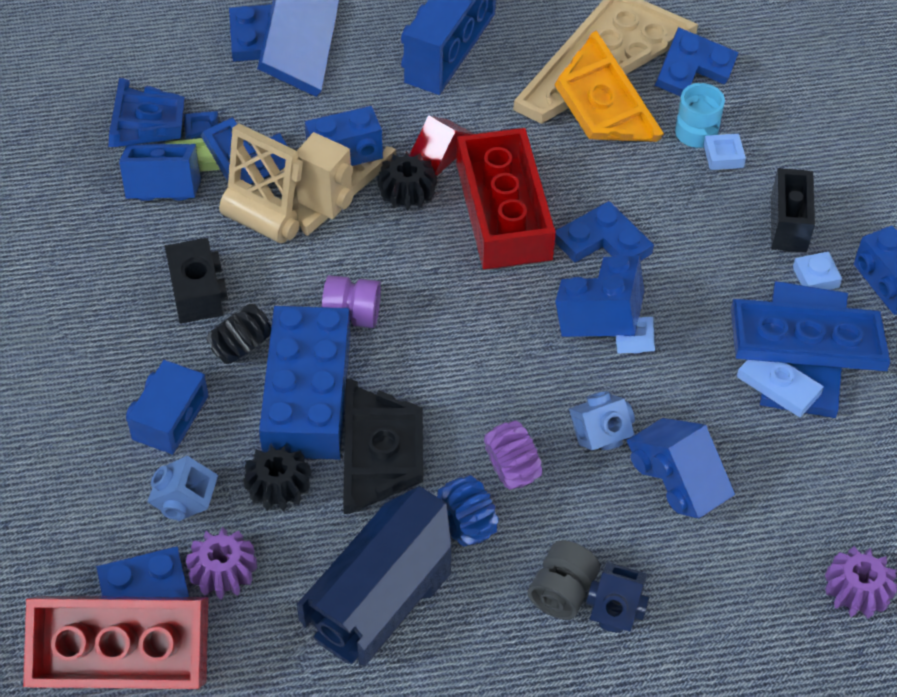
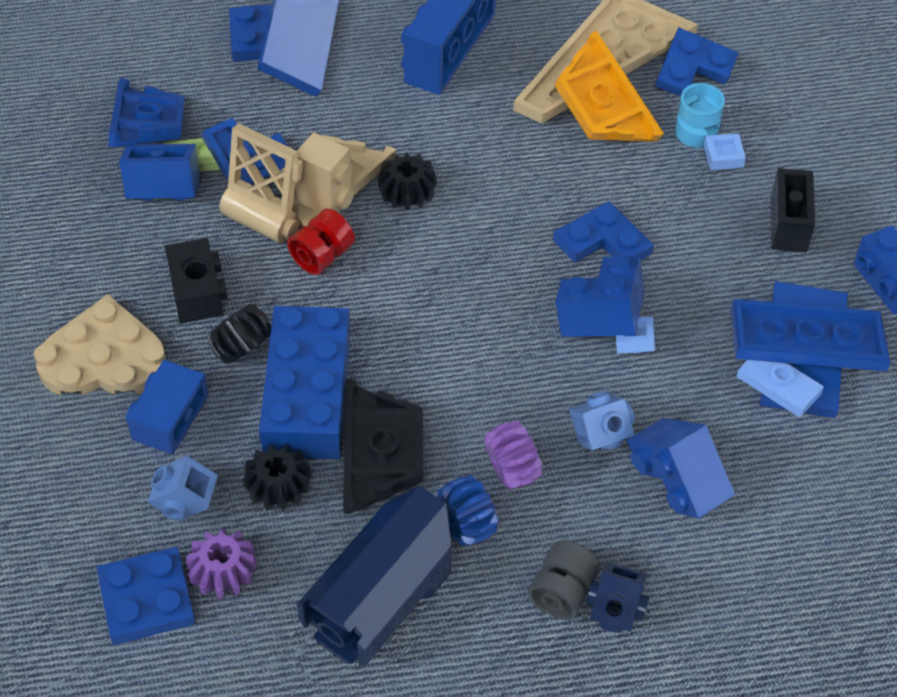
brick [23,596,208,689] -> none
blue tile [184,111,219,140] -> none
blue brick [304,106,383,166] -> none
medium lavender wheel [322,275,381,328] -> none
slope [409,115,473,176] -> none
red brick [456,128,556,270] -> none
light blue plate [793,252,842,290] -> none
medium lavender gear [825,546,897,619] -> none
none -> tan plate [34,294,166,395]
none -> red wheel [287,208,355,275]

